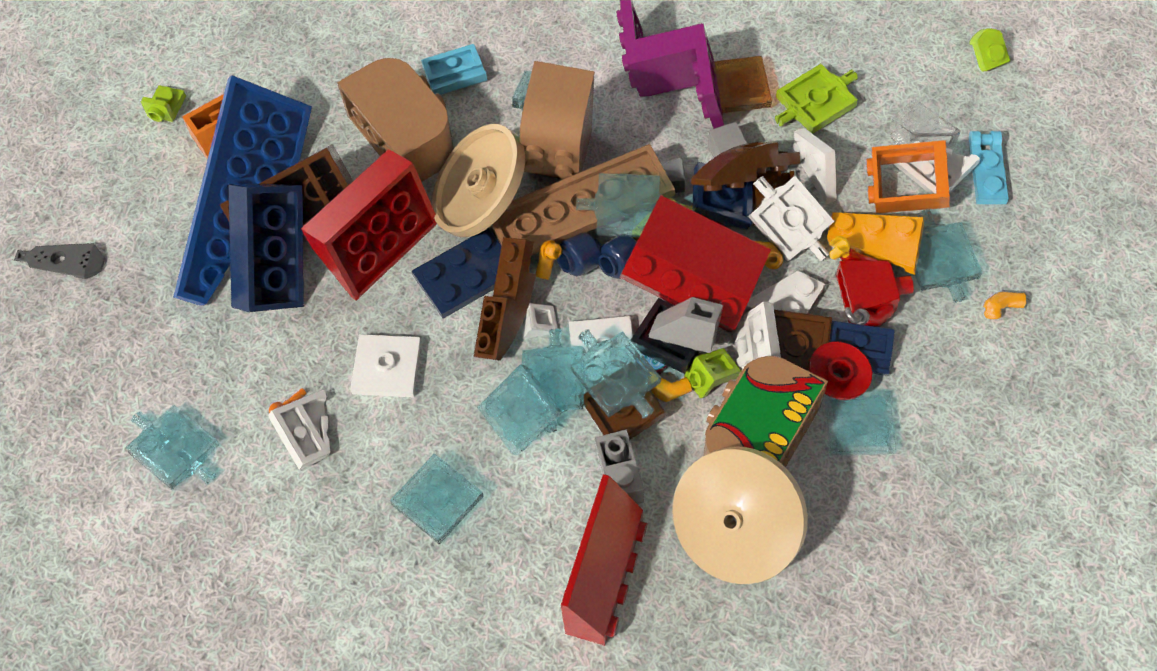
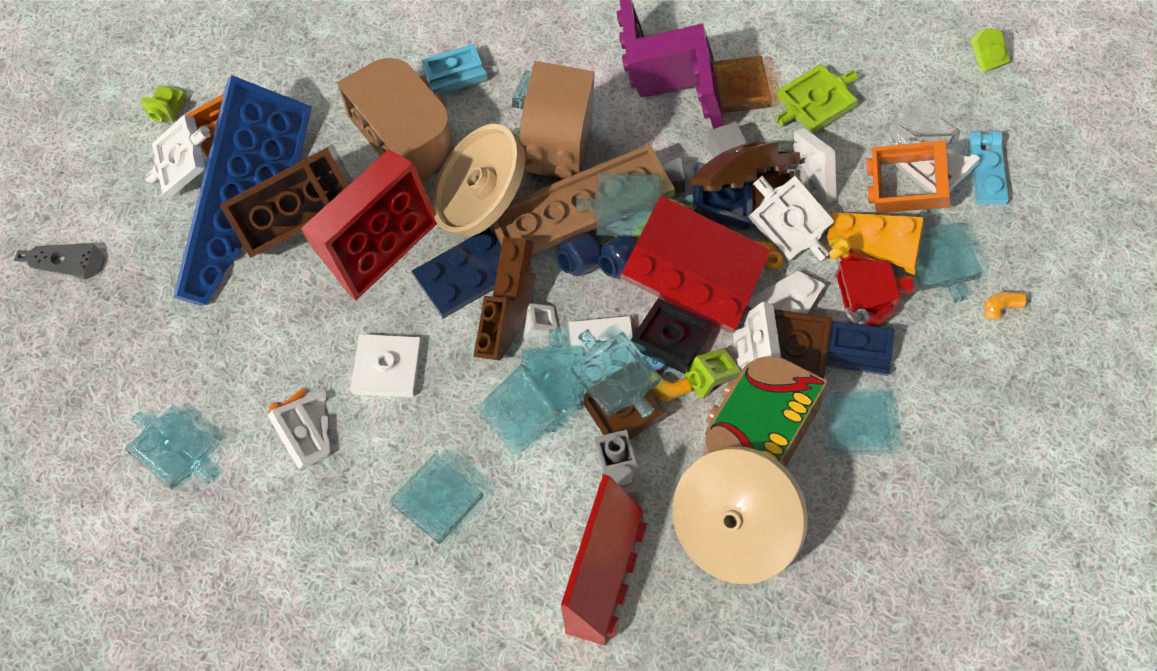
dark blue slope [228,184,304,312] -> none
light orange arm [535,240,562,280] -> none
light grey slope [649,297,723,353] -> none
red dish [809,342,872,400] -> none
none -> white plate [145,115,211,196]

